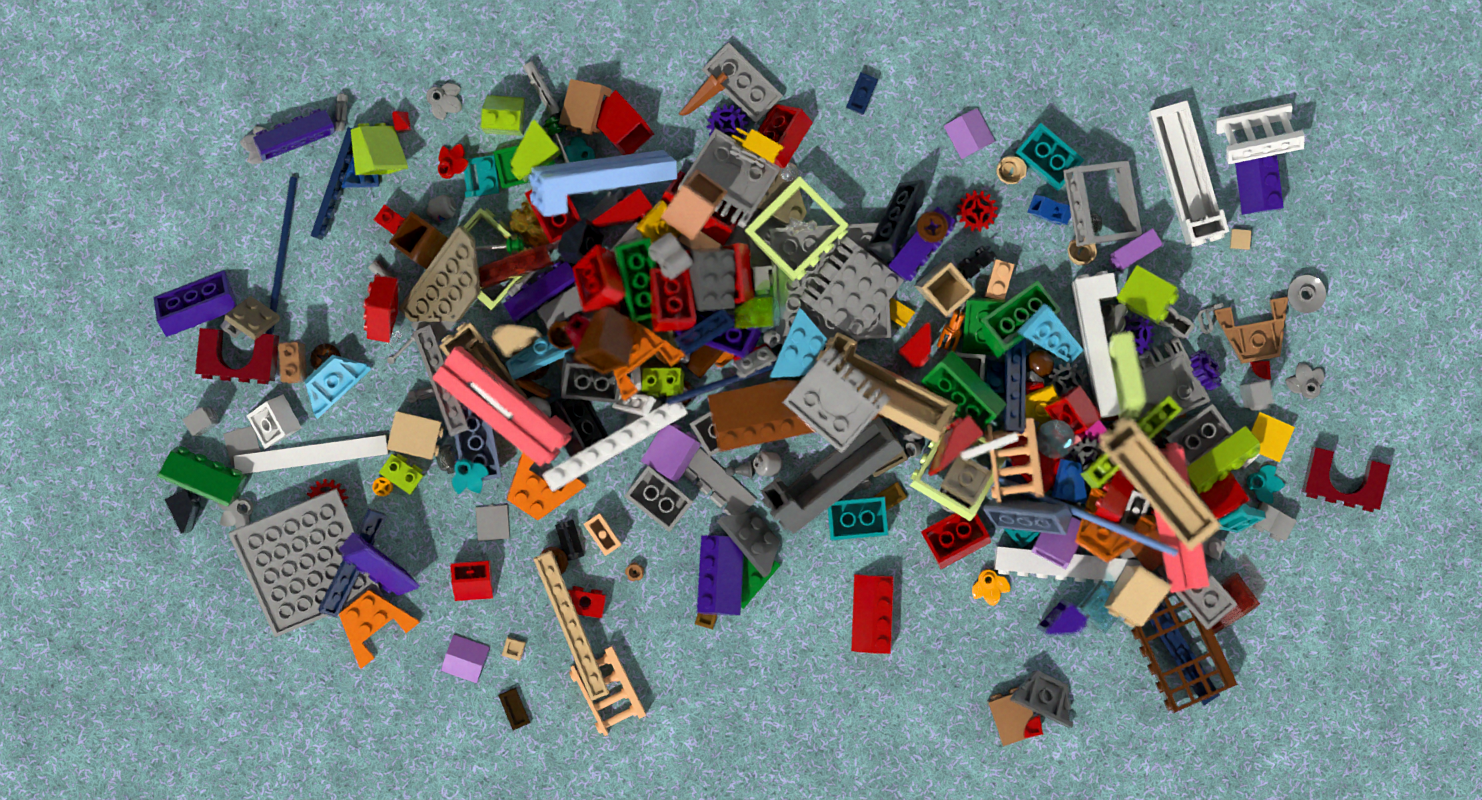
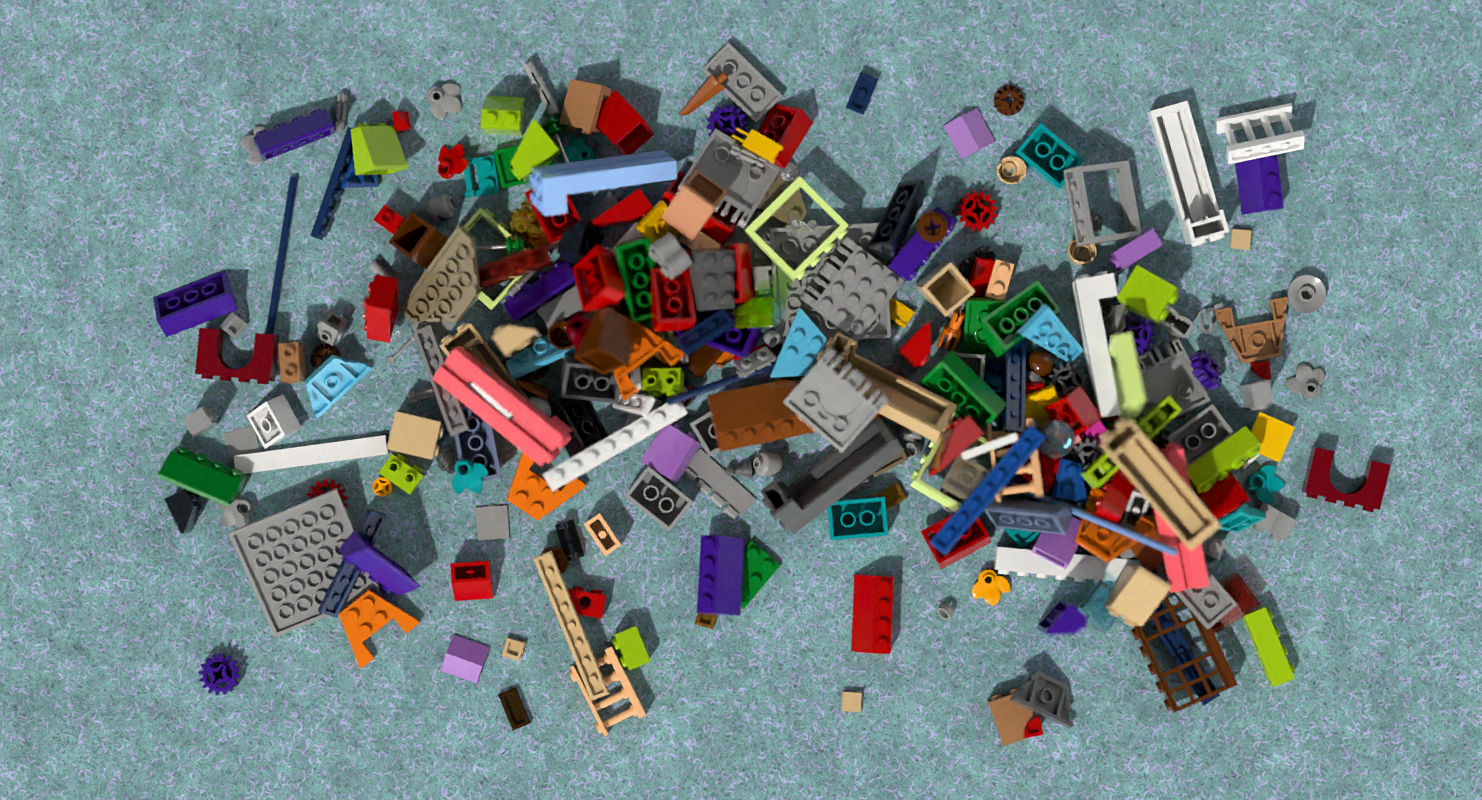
dark tan plate [225,296,280,340] -> none
medium nougat plate [625,562,644,581] -> none
dark grey wing [717,512,780,578] -> none
blue brick [1027,195,1071,225] -> none
none -> dark purple gear [198,653,242,696]
none -> light grey brick [316,311,347,346]
none -> lime brick [612,625,651,670]
none -> tan tile [841,691,862,712]
none -> blue tile [930,425,1046,555]
none -> light grey hinge [937,603,955,620]
none -> red tile [968,257,995,297]
none -> reddish brown gear [994,85,1025,116]
none -> lime brick [1241,606,1295,687]

